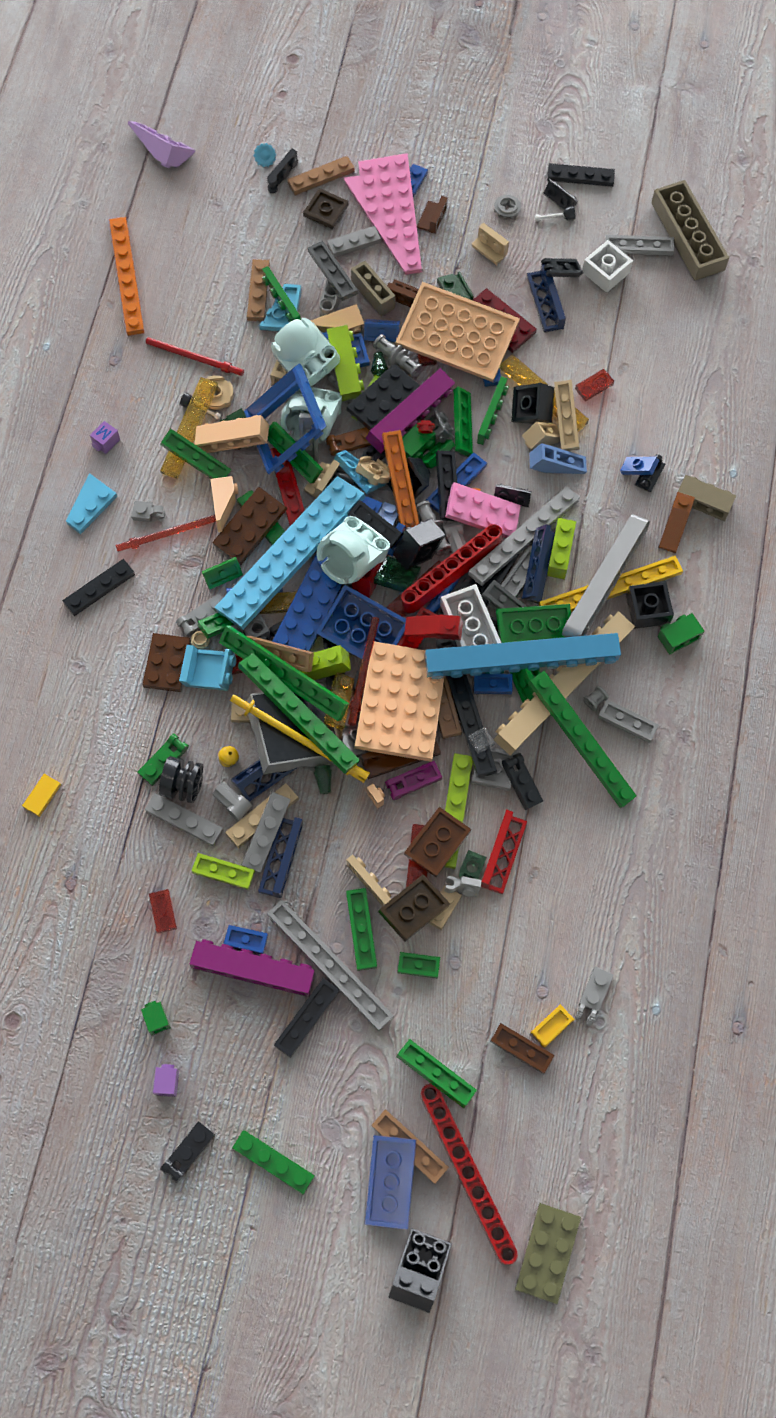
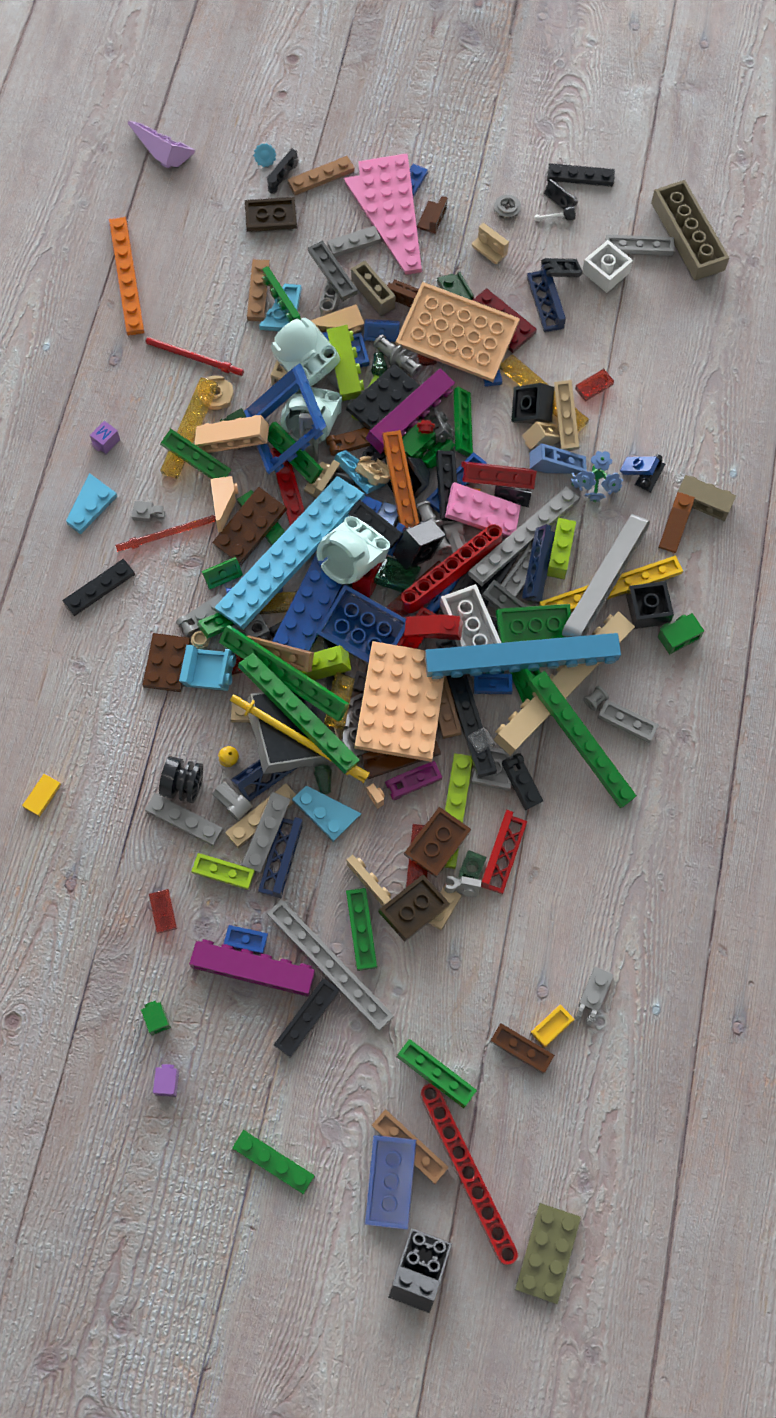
green plate [137,733,189,786] -> none
black plate [160,1121,215,1183] -> none
black hinge [180,392,221,420] -> none
dark brown plate [303,188,349,230] -> none
clear red bar [348,617,379,726] -> none
green plate [397,952,440,979] -> none
green plate [477,376,509,445] -> none
none -> dark brown plate [245,197,297,232]
none -> medium azure wing [292,785,362,842]
none -> red fence [461,461,537,489]
none -> medium blue plant [571,451,623,502]

